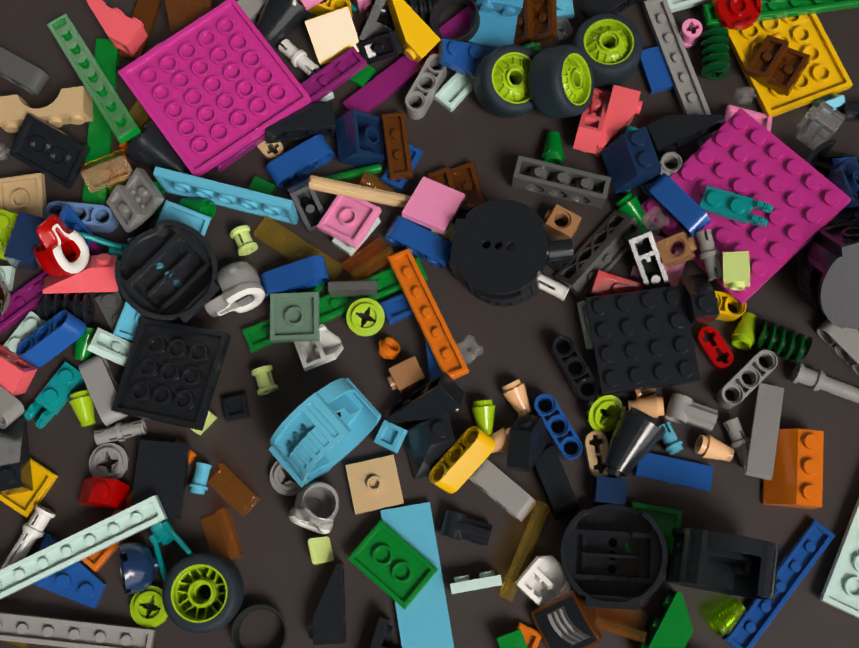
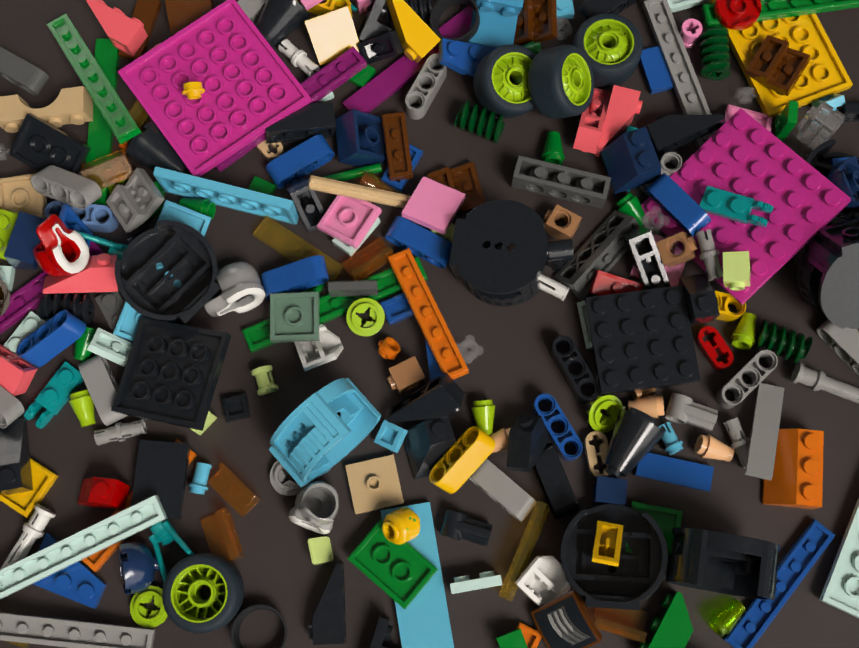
light grey gear [89,443,129,480] -> none
yellowish green bush [230,225,258,256] -> none
light aqua tile [434,72,474,112] -> none
light nougat cone [502,379,532,416] -> none
none -> light grey beam [31,165,102,209]
none -> yellow plate [182,82,205,100]
none -> yellow head [382,507,420,545]
none -> dark green piece [454,100,506,144]
none -> yellow slope [591,521,623,567]
none -> green plate [774,101,799,142]

